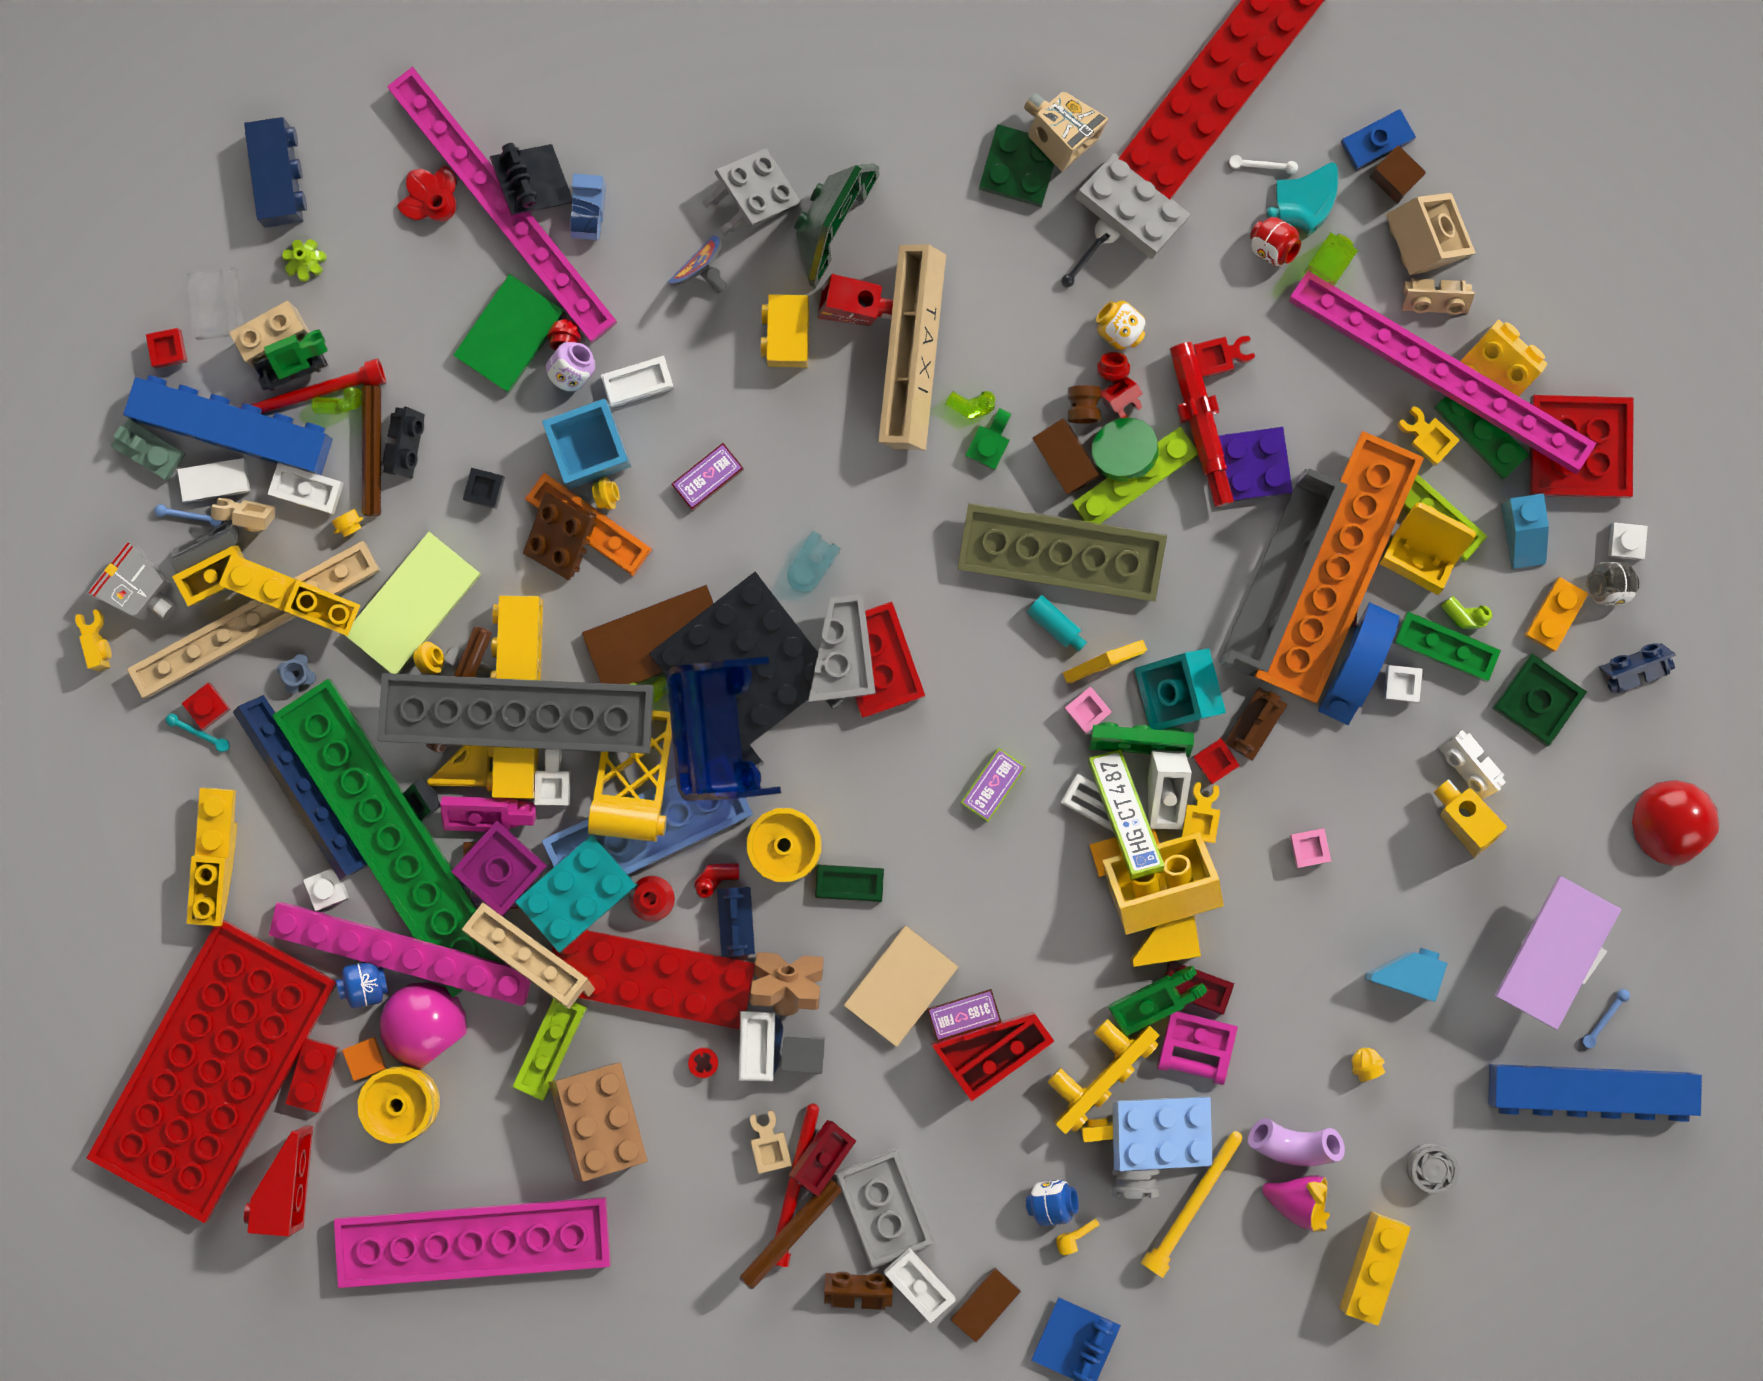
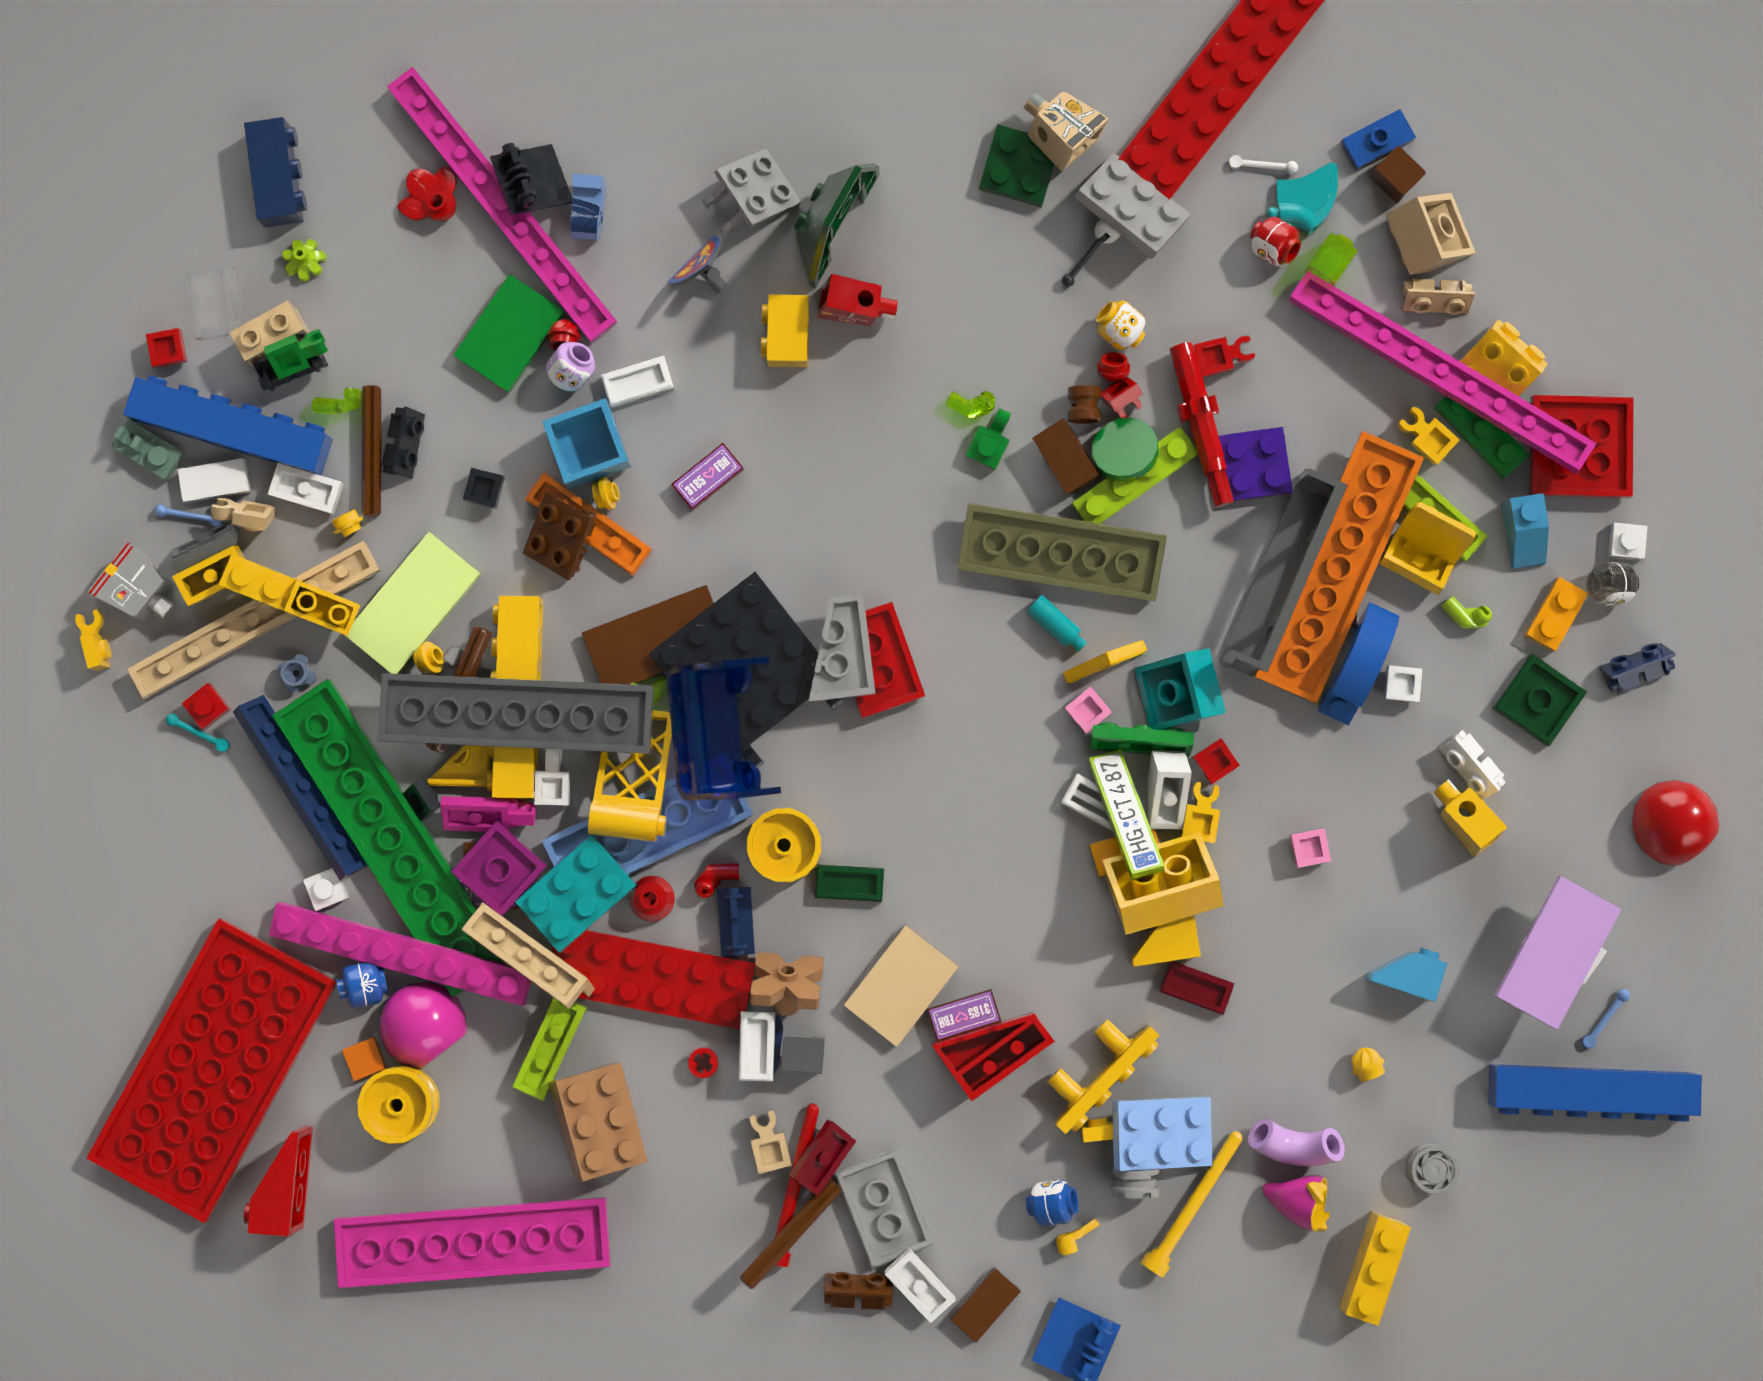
yellow slope [186,787,237,926] -> none
red piece [239,358,386,414] -> none
red plate [285,1038,339,1113] -> none
clear light blue plate [787,530,841,593] -> none
tan brick [879,244,946,451] -> none
medium lavender tile [961,748,1026,822] -> none
green hinge [1108,966,1207,1036] -> none
dark pink plate [1157,1011,1238,1085] -> none
reddish brown hinge [1225,687,1288,761] -> none
green plate [1393,612,1501,682] -> none

